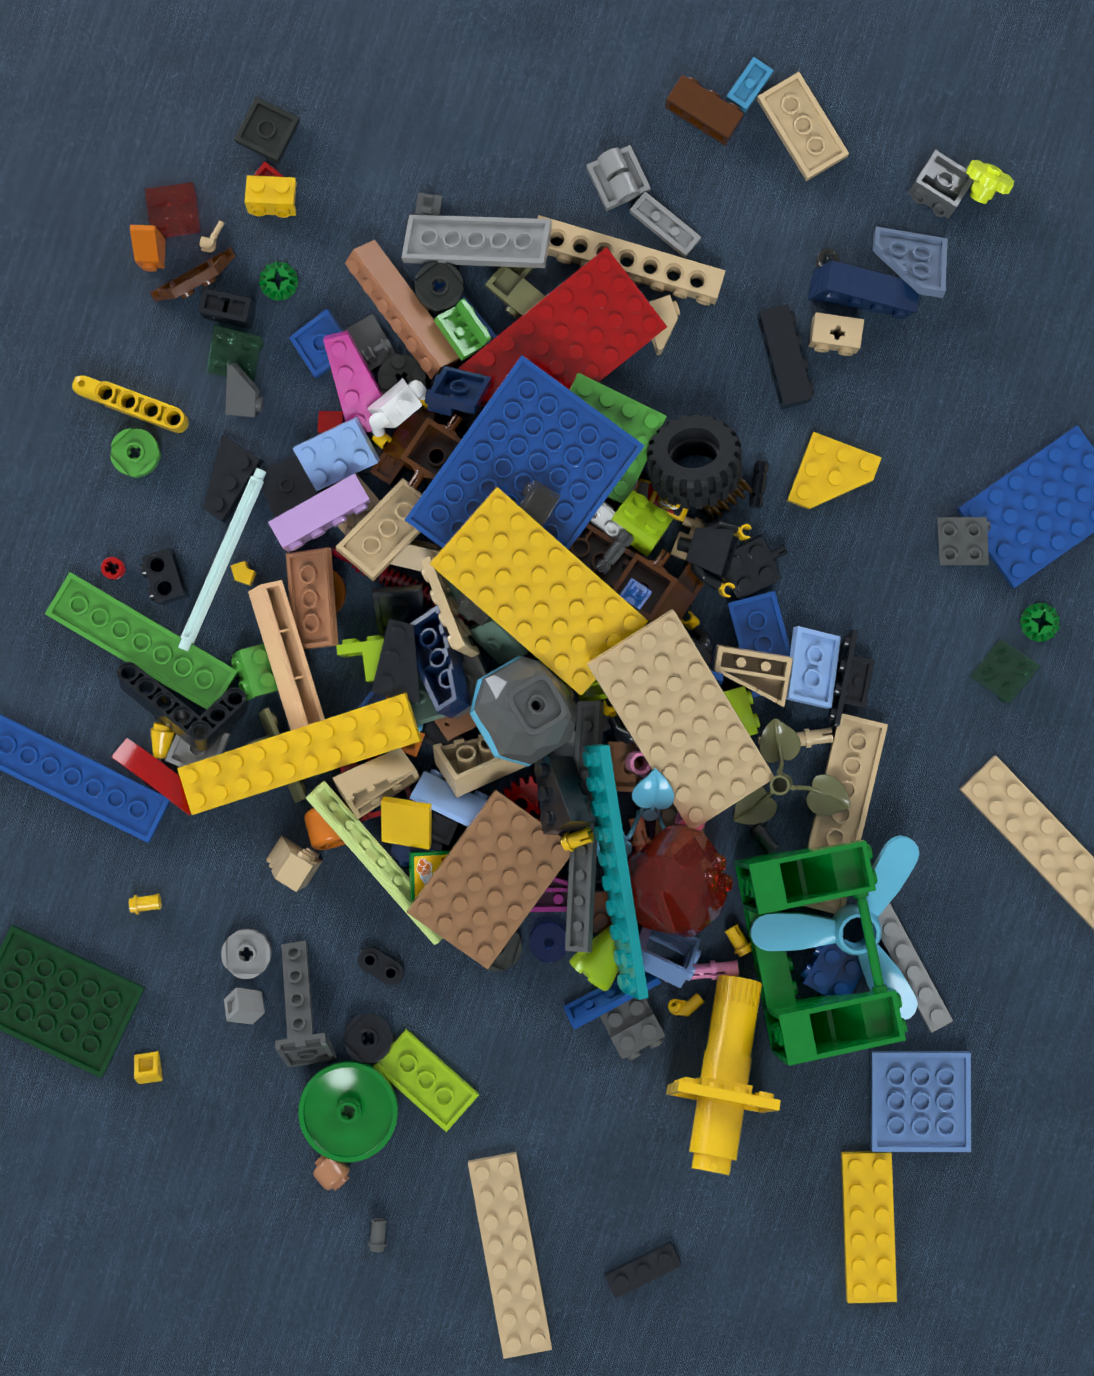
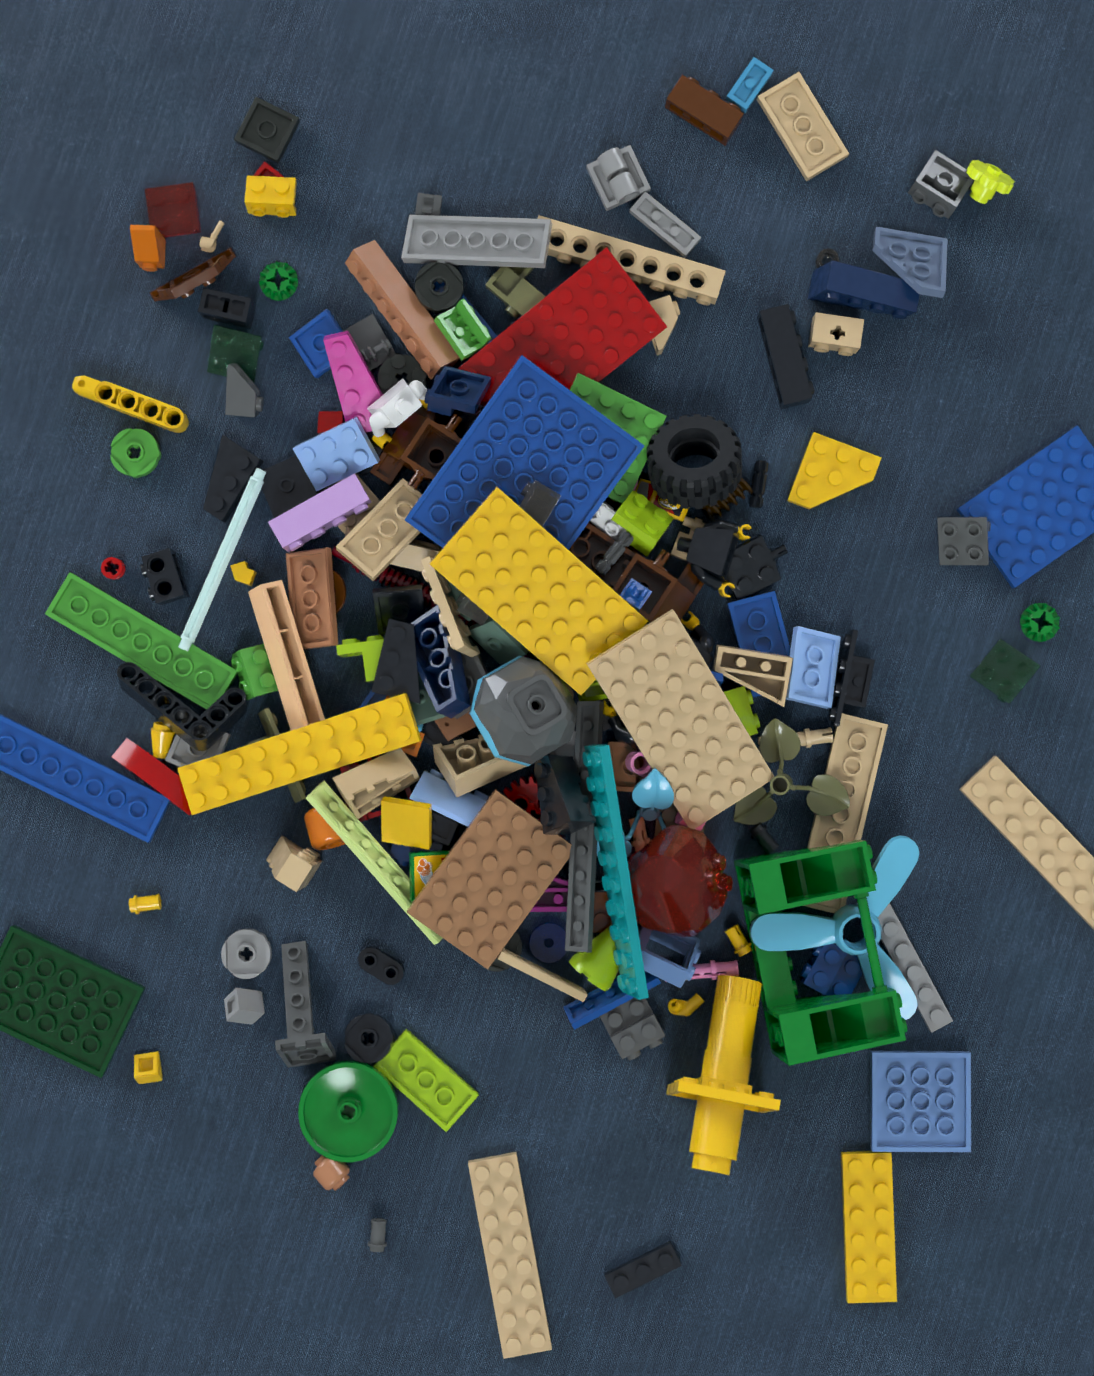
yellow pin [560,826,594,852] -> none
none -> tan tile [497,948,588,1002]

